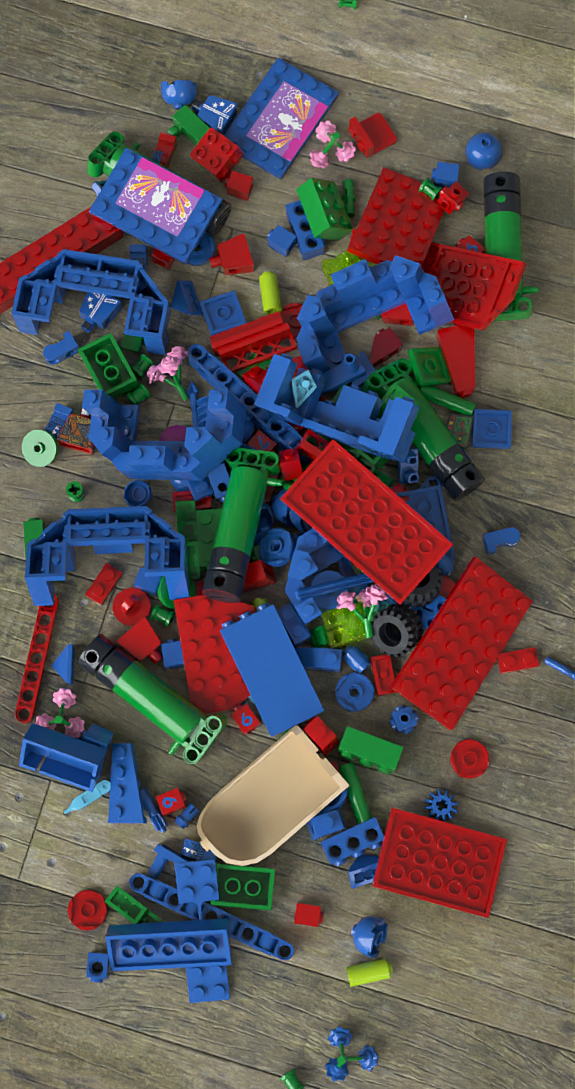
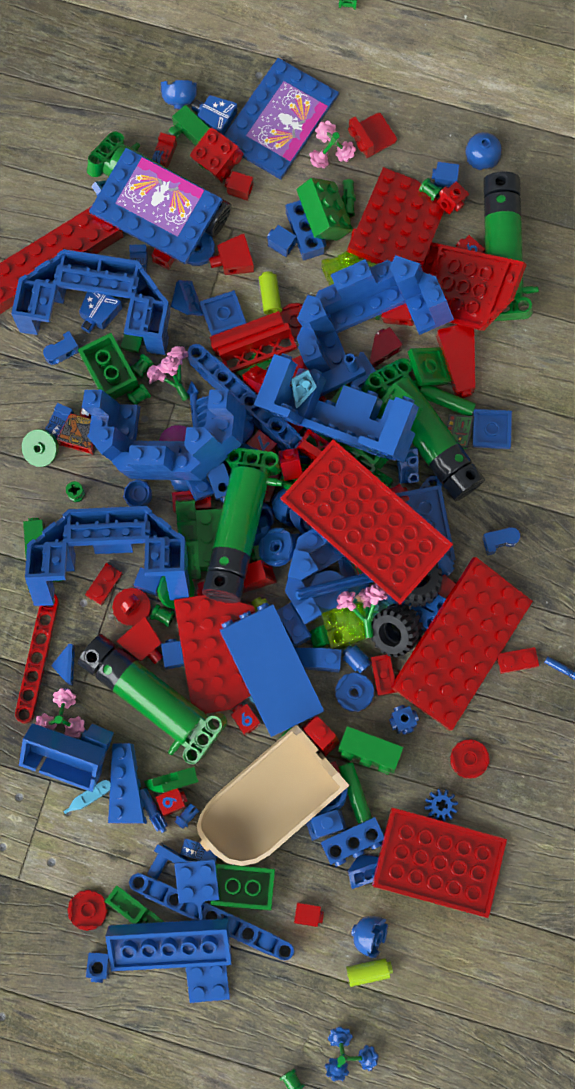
none -> green slope [144,767,198,793]

